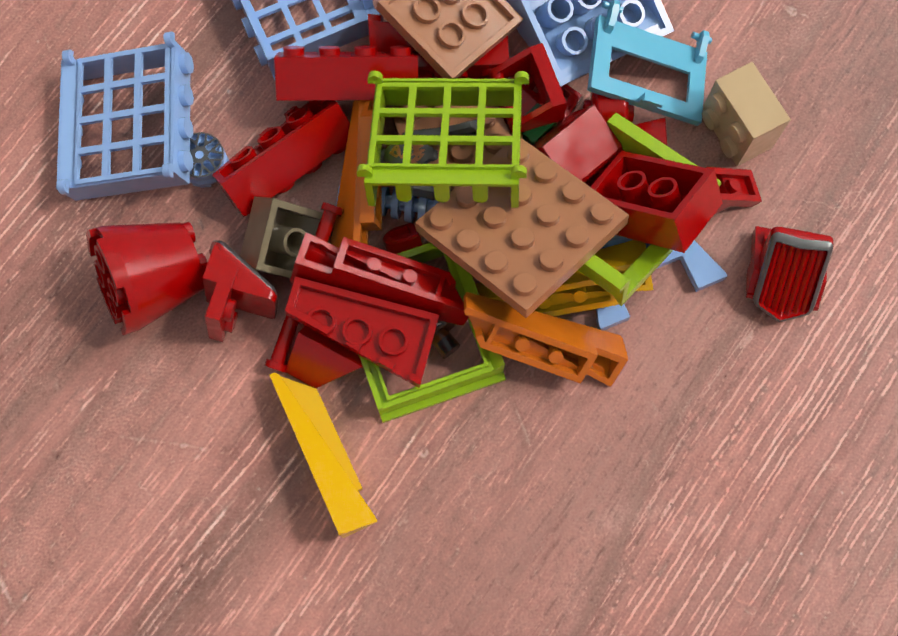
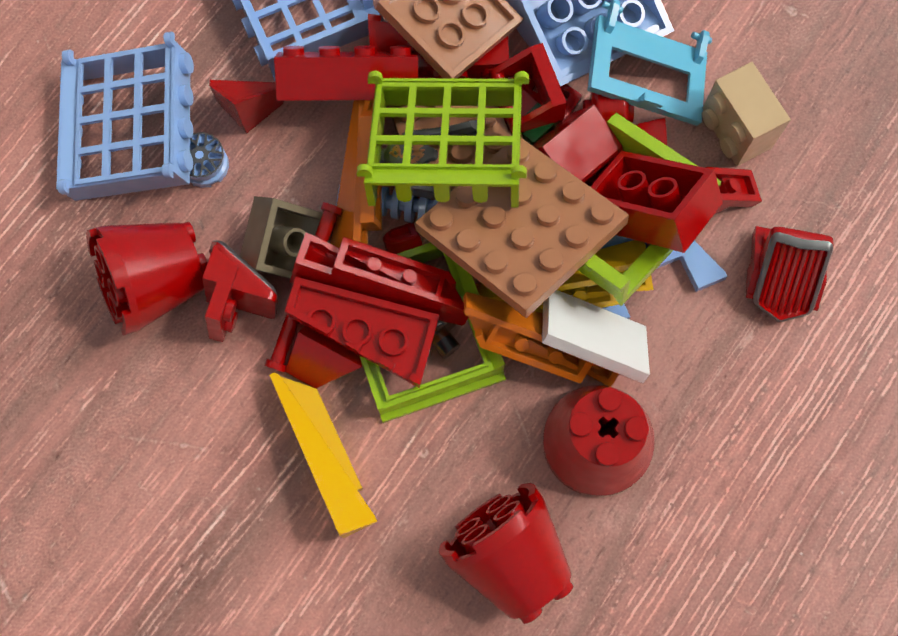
red wedge [212,100,350,217] -> none
none -> red slope [209,80,284,133]
none -> red cone [439,483,574,624]
none -> white tile [542,290,650,383]
none -> red cone [543,385,655,496]

